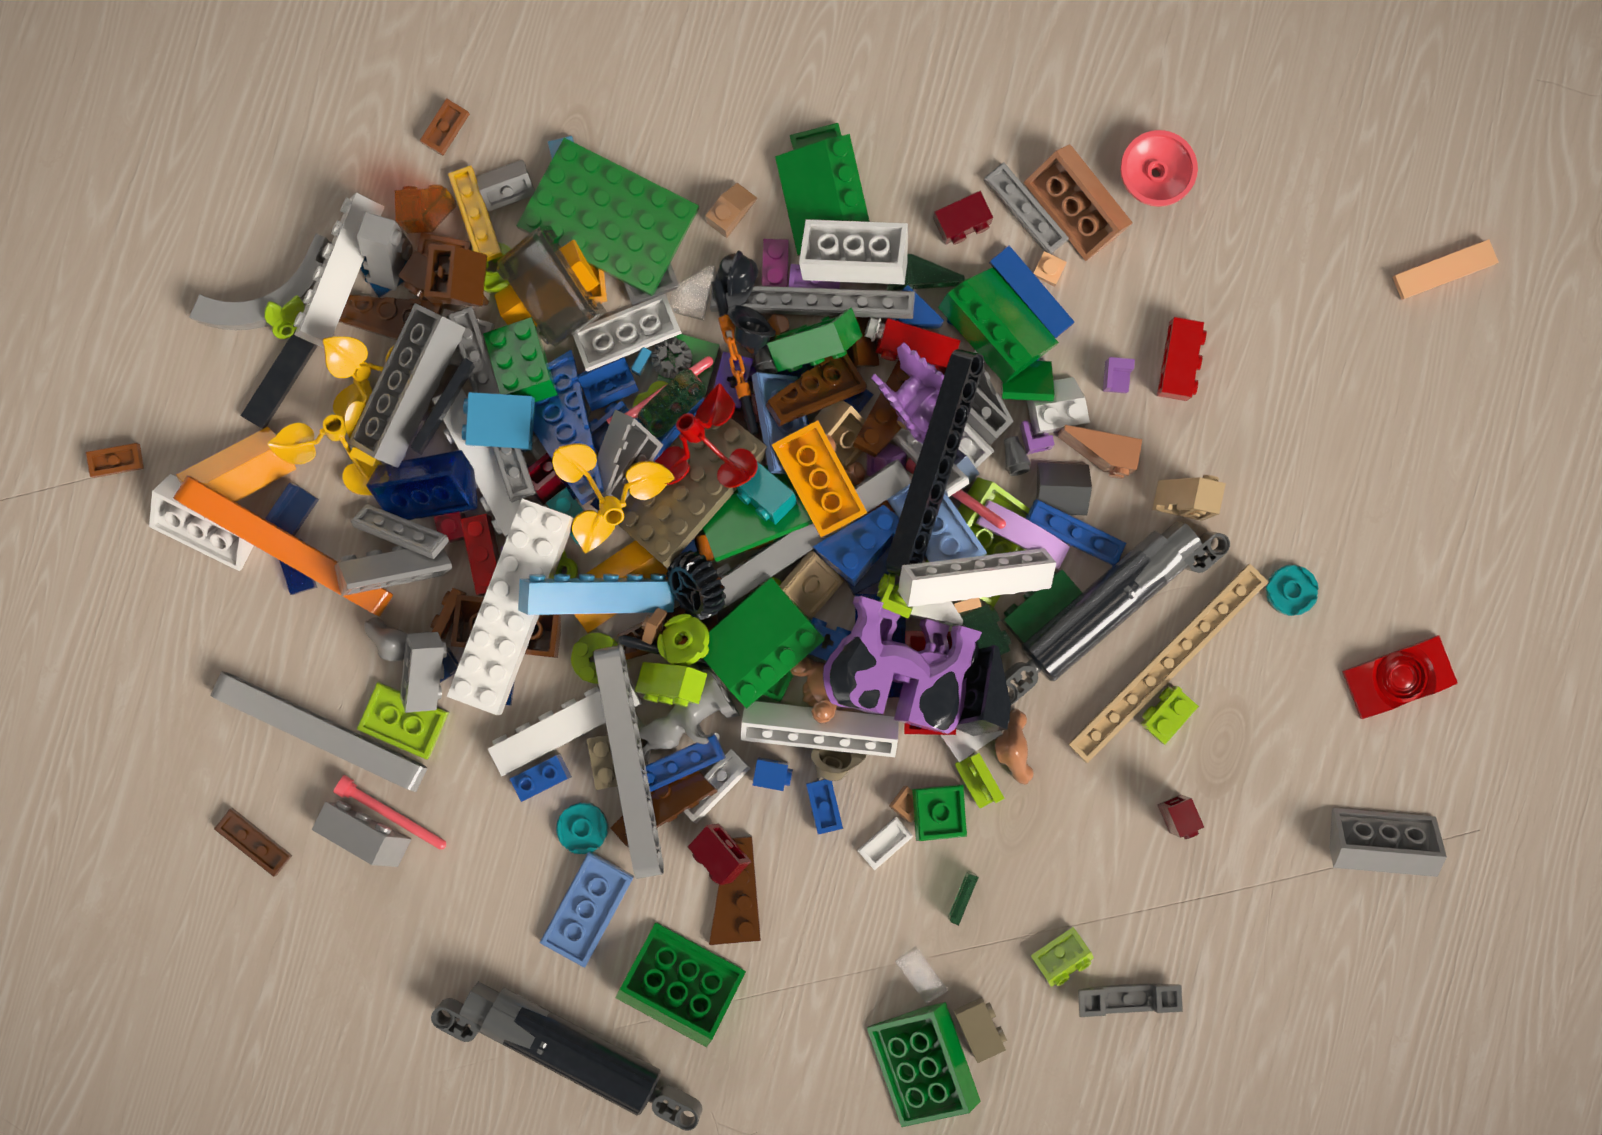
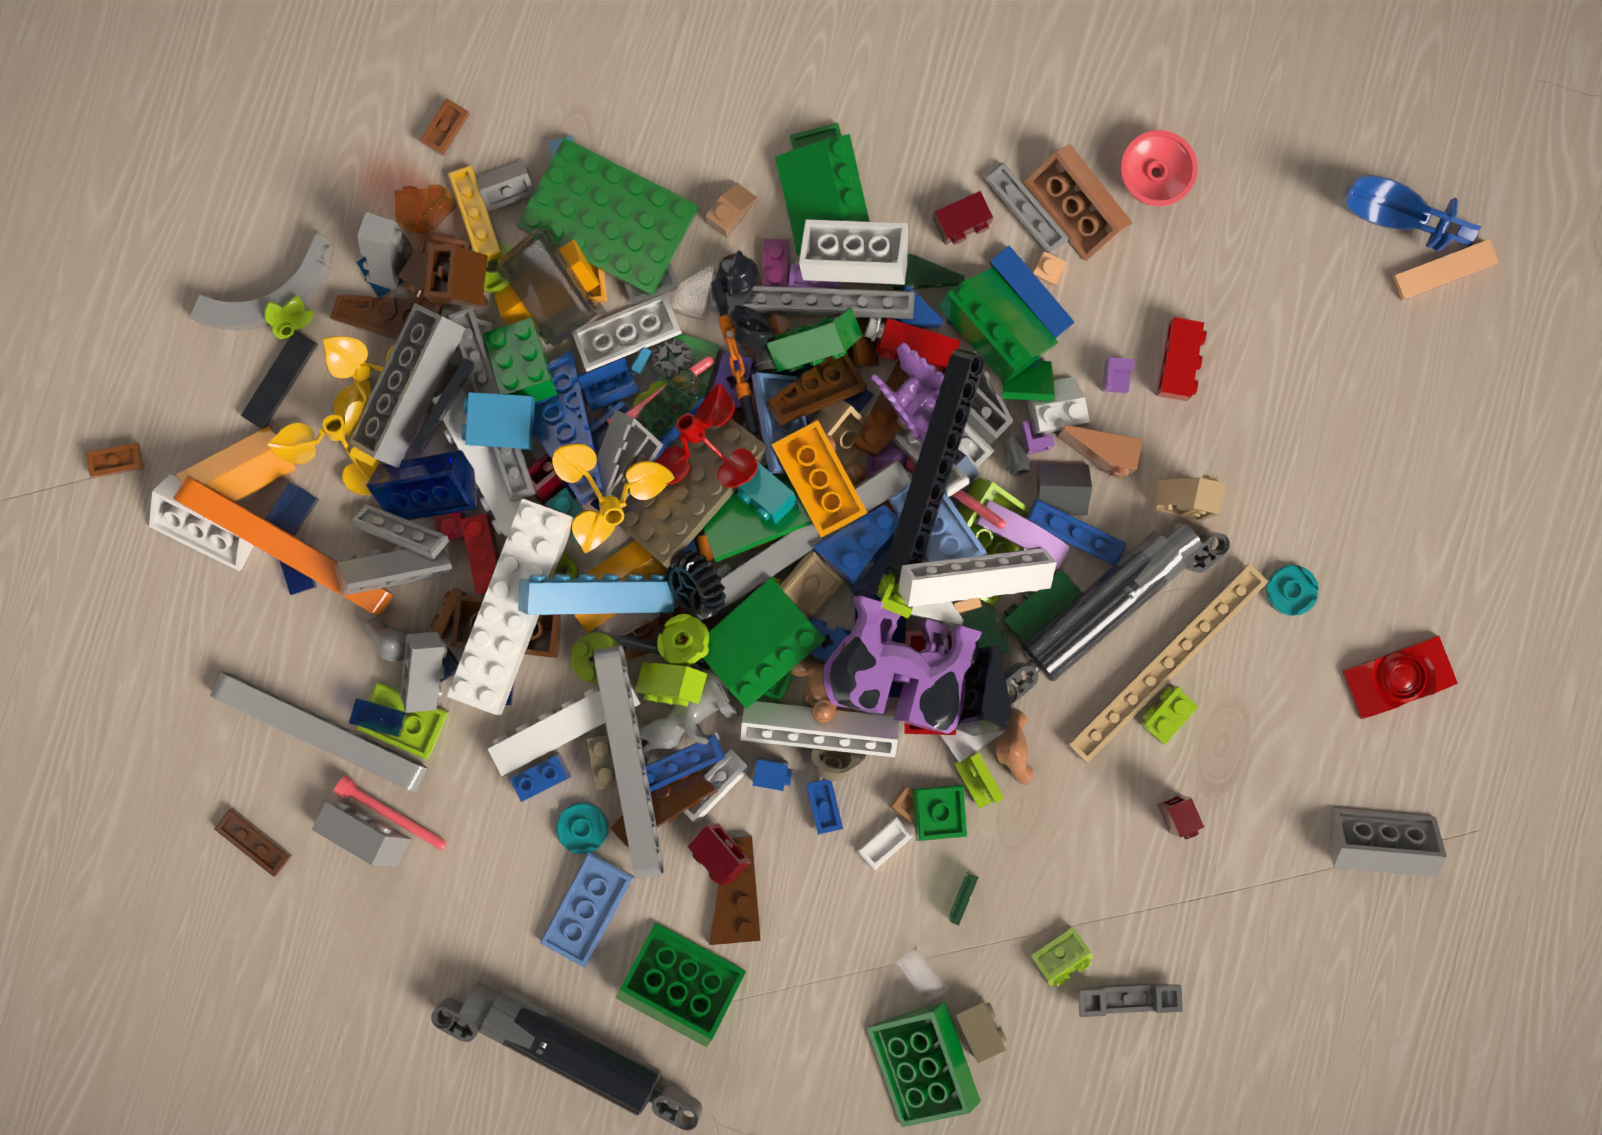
white brick [294,193,385,348] -> none
medium nougat plate [642,608,667,645] -> none
none -> clear blue plate [349,698,408,737]
none -> blue piece [1344,175,1481,252]

